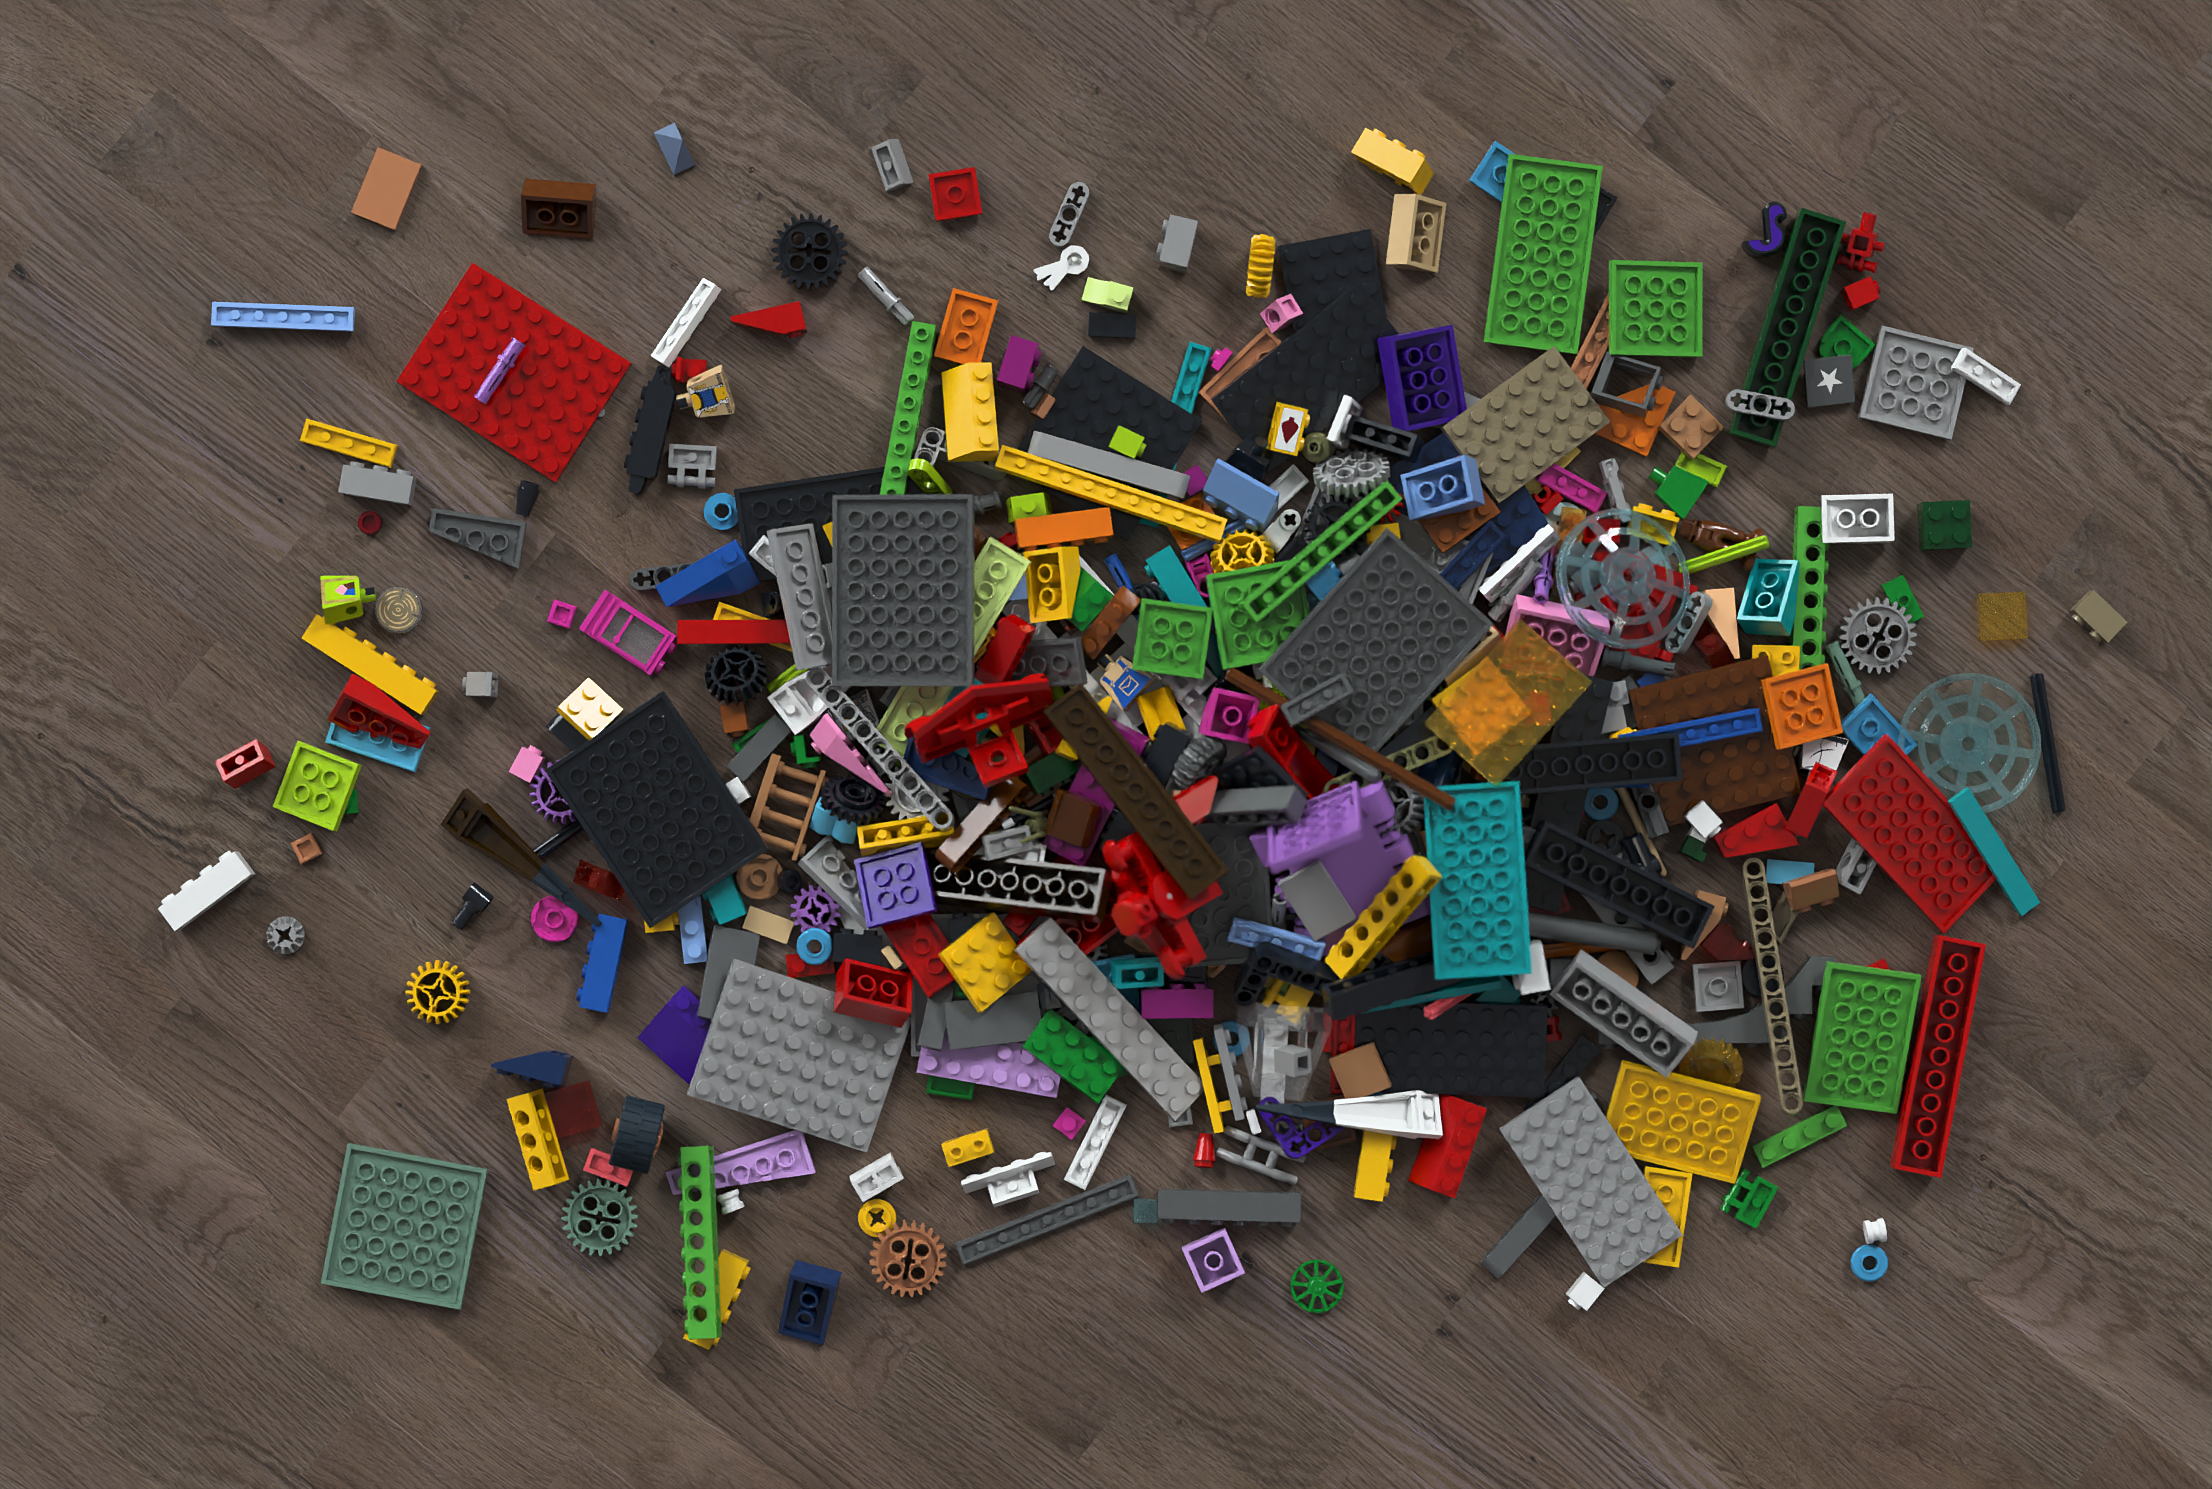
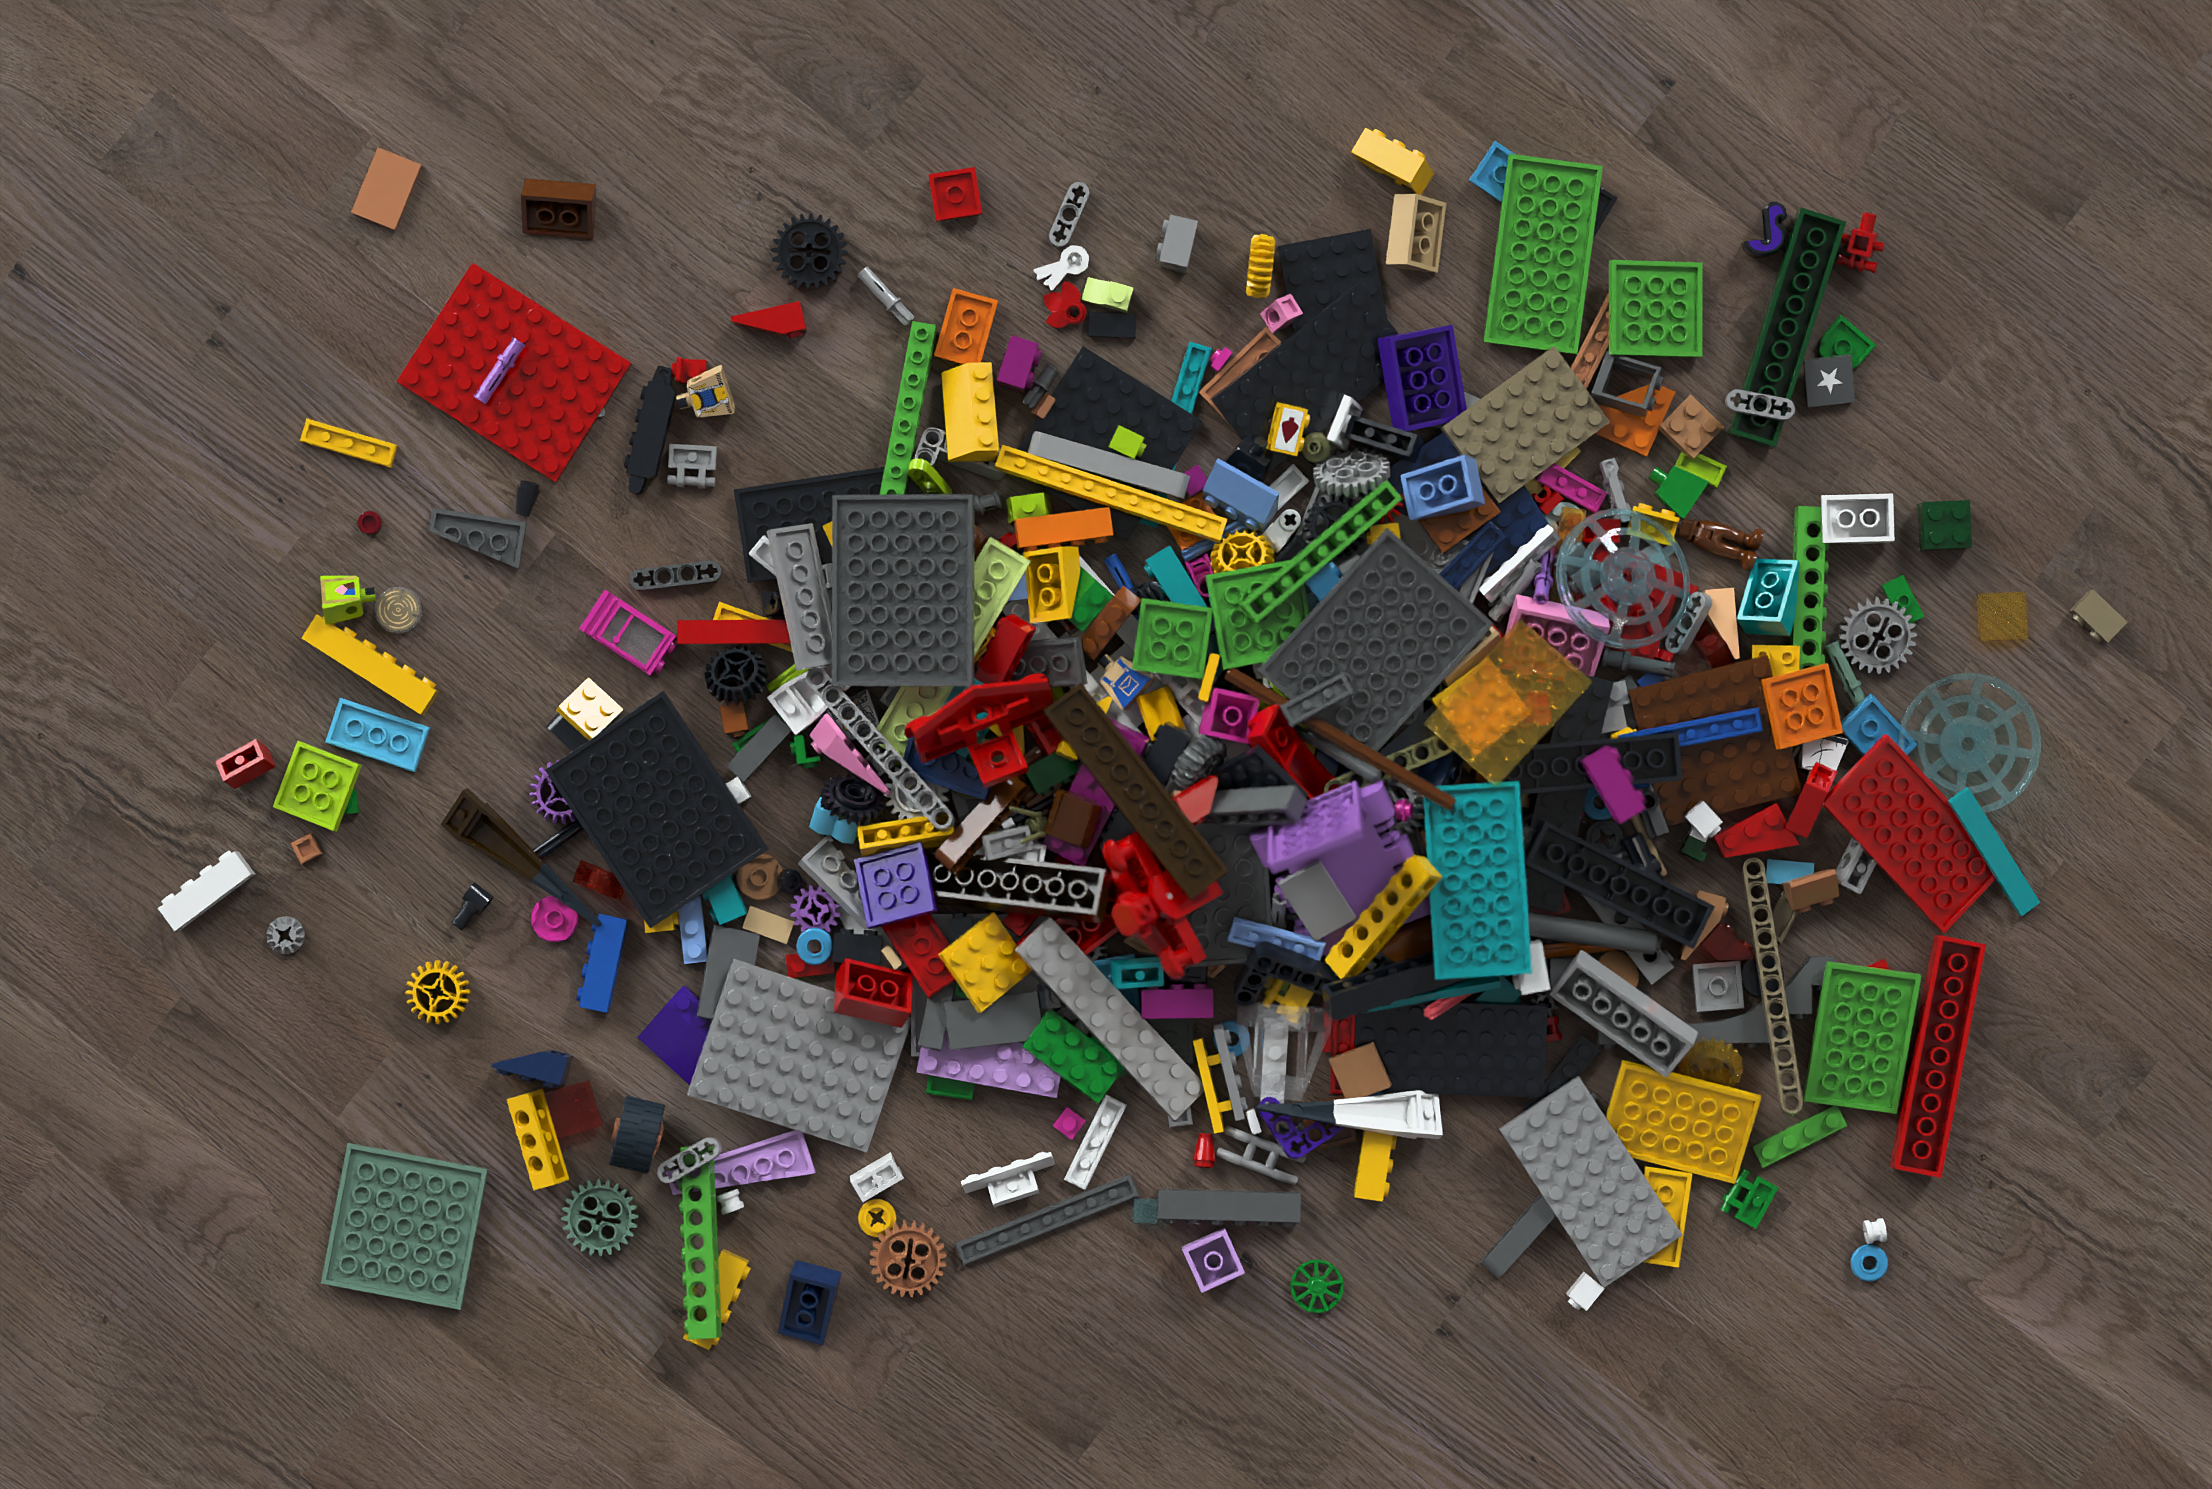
light blue plate [211,302,355,332] -> none
red wedge [327,674,430,749] -> none
light grey brick [338,461,417,506] -> none
light grey slope [462,672,499,698] -> none
bright pink brick [509,745,546,783] -> none
dark pink tile [547,599,577,629] -> none
coral plate [583,1147,634,1187] -> none
white plate [651,278,722,367] -> none
sand blue slope [654,123,695,176] -> none
blue wedge [655,539,761,607] -> none
dark azure piece [704,493,738,530] -> none
medium nougat fence [750,753,830,861] -> none
light grey slope [871,139,913,192] -> none
yellow brick [941,1128,994,1167] -> none
light grey brick [1274,1044,1312,1077] -> none
red slope [1408,1094,1487,1198] -> none
lime axle [1678,535,1769,575] -> none
red brick [1841,276,1880,312] -> none
light grey plate [1858,325,1974,440] -> none
white tile [1951,348,2021,405] -> none
black axle [2030,673,2066,813] -> none
none -> light grey beam [657,1138,722,1183]
none -> red plate [1043,281,1087,328]
none -> yellow tile [1197,653,1220,703]
none -> dark pink plate [1395,798,1413,822]
none -> magenta brick [1580,746,1646,823]

